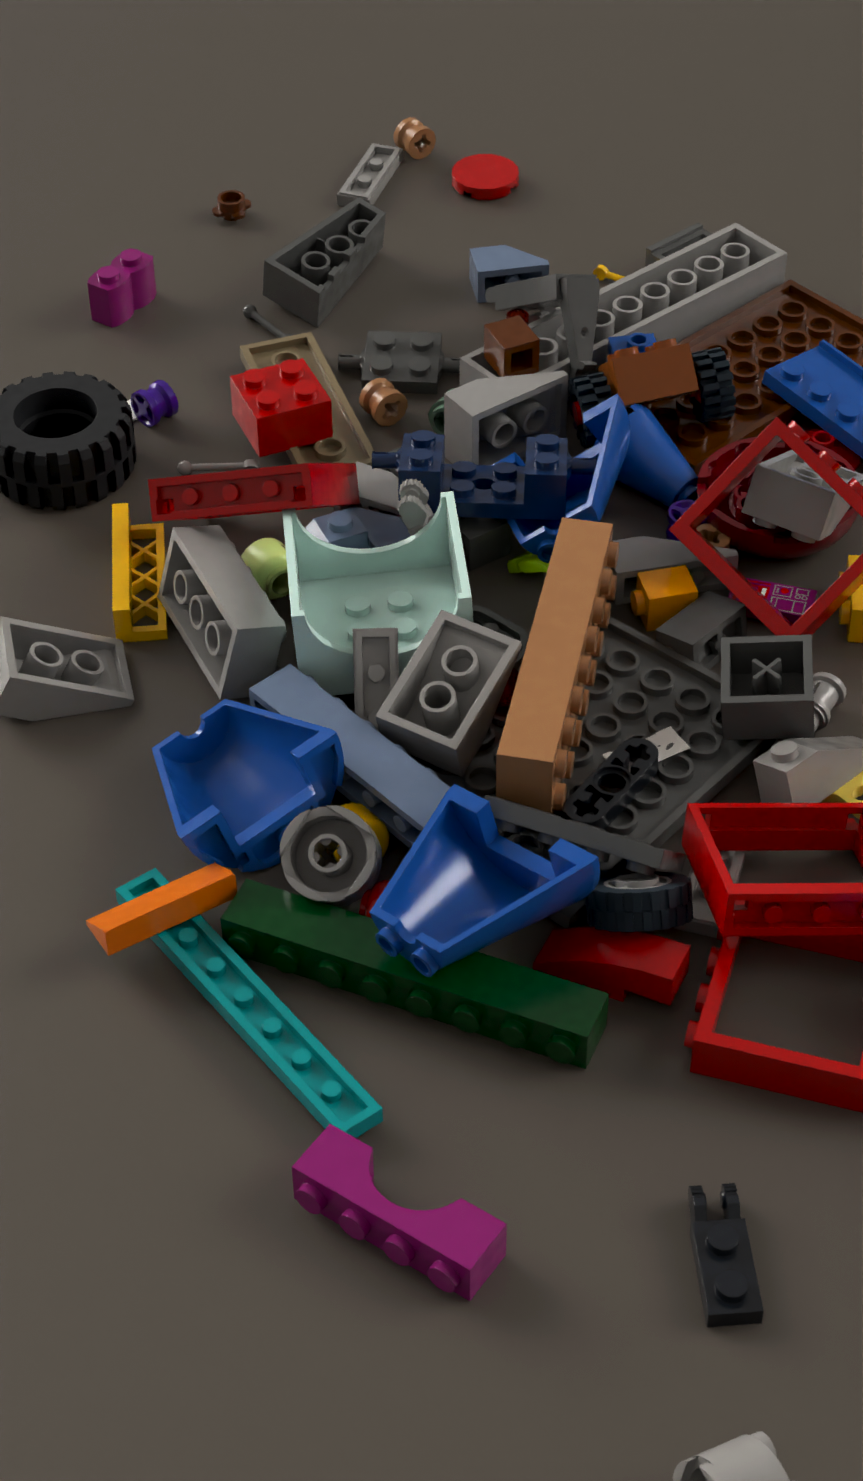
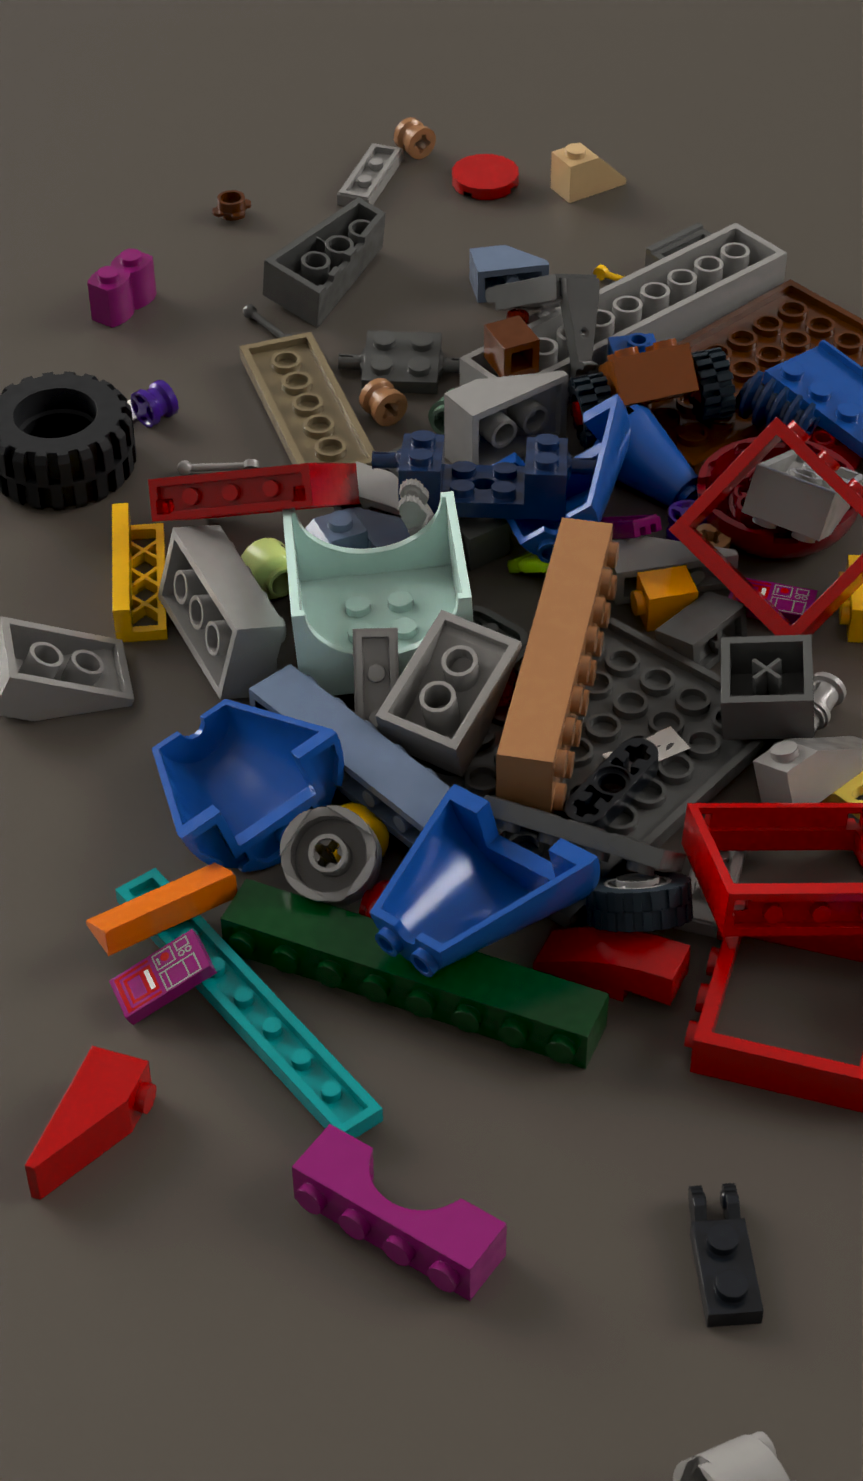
red brick [230,358,333,458] -> none
none -> red slope [25,1046,156,1200]
none -> magenta tile [109,929,217,1025]
none -> tan slope [551,142,626,203]
none -> magenta tile [601,514,662,539]
none -> dark blue piece [734,370,820,443]

